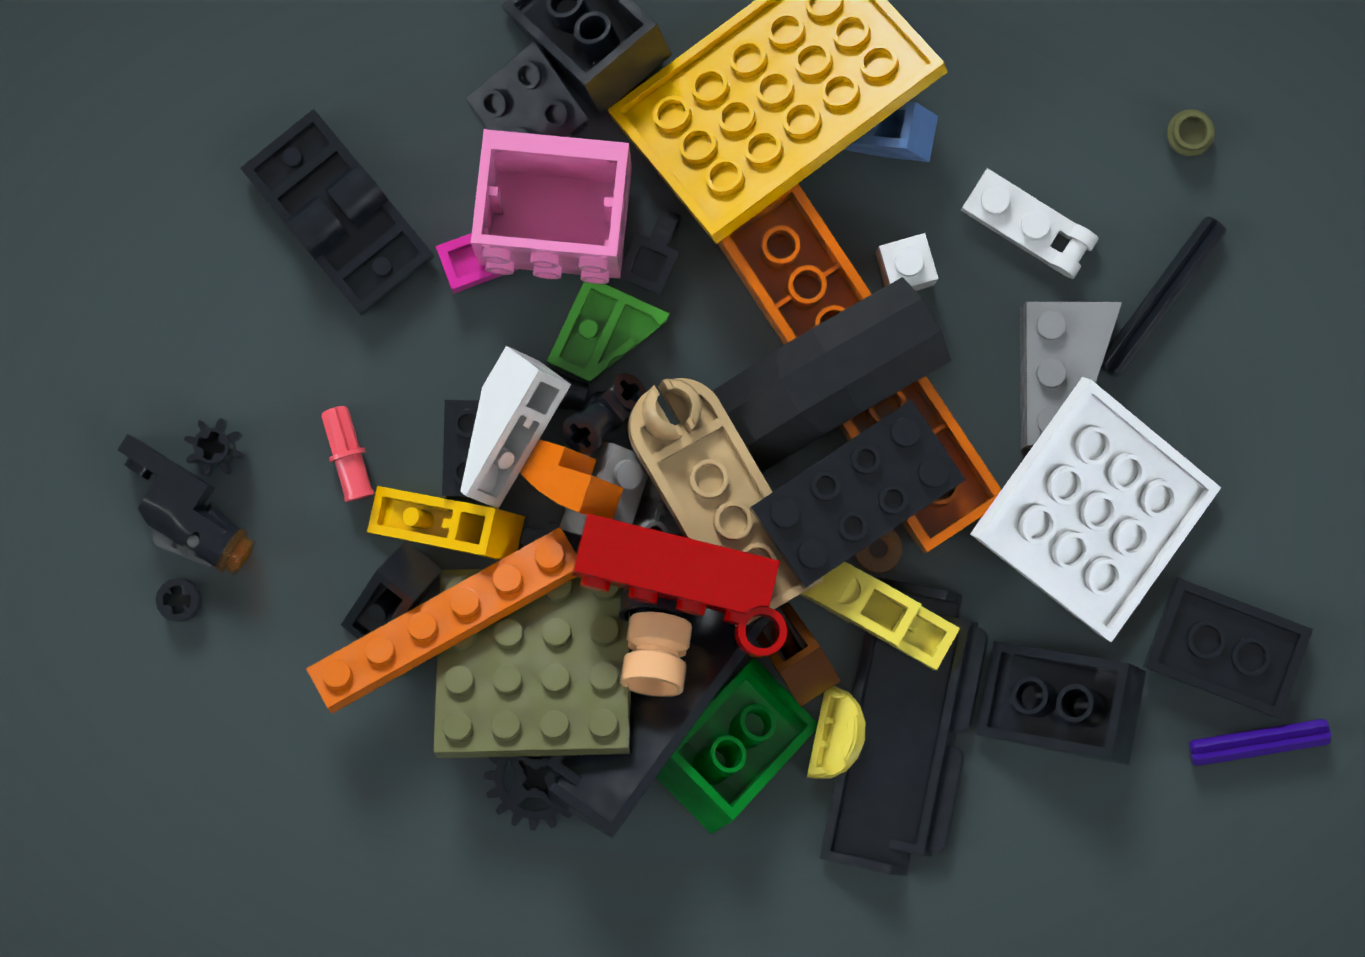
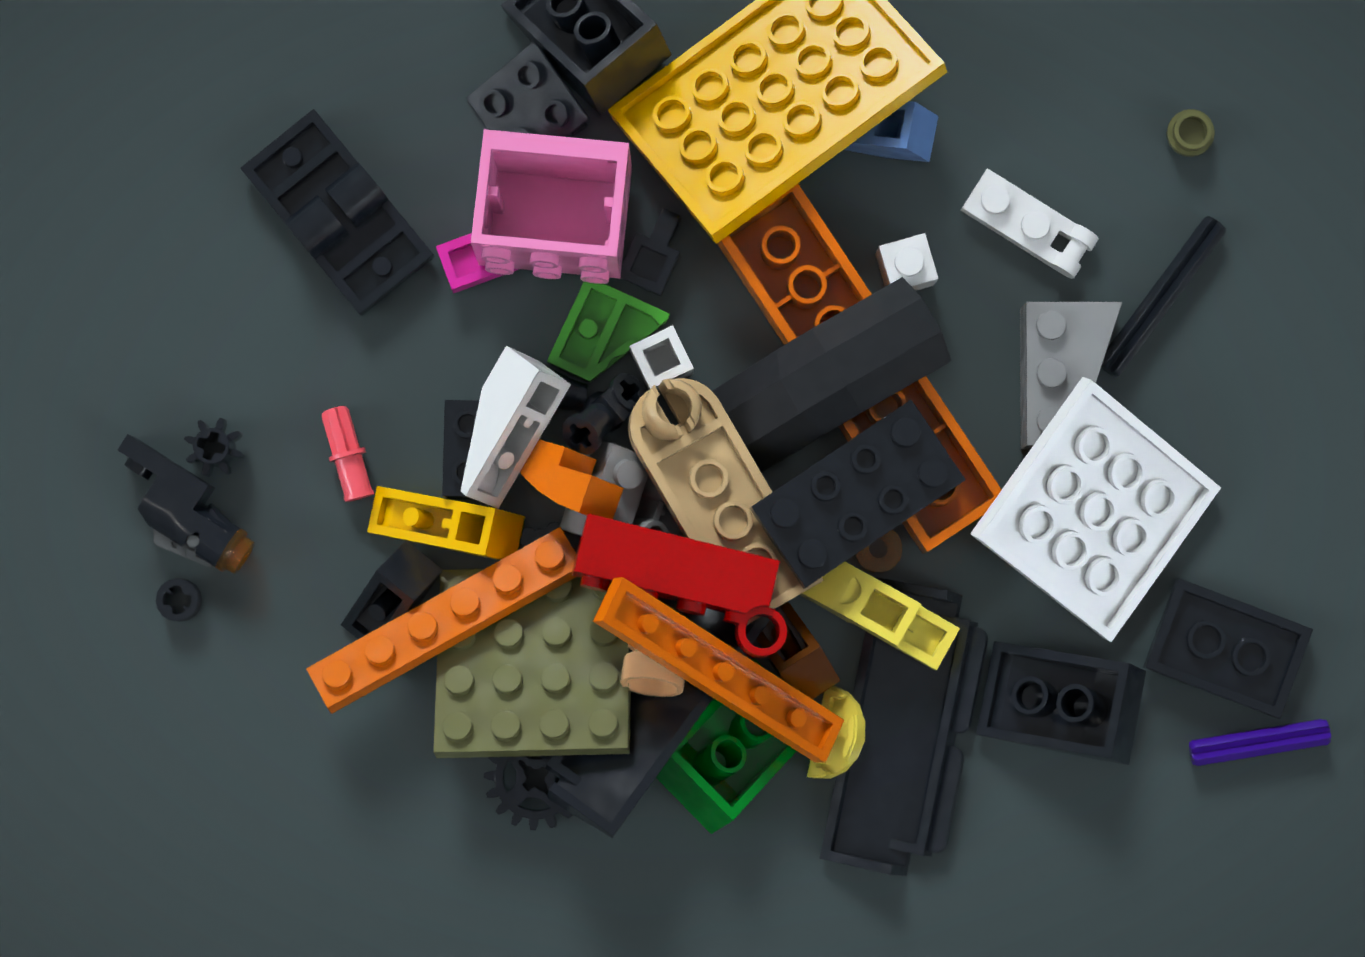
none -> orange plate [593,577,844,763]
none -> white brick [630,325,694,391]

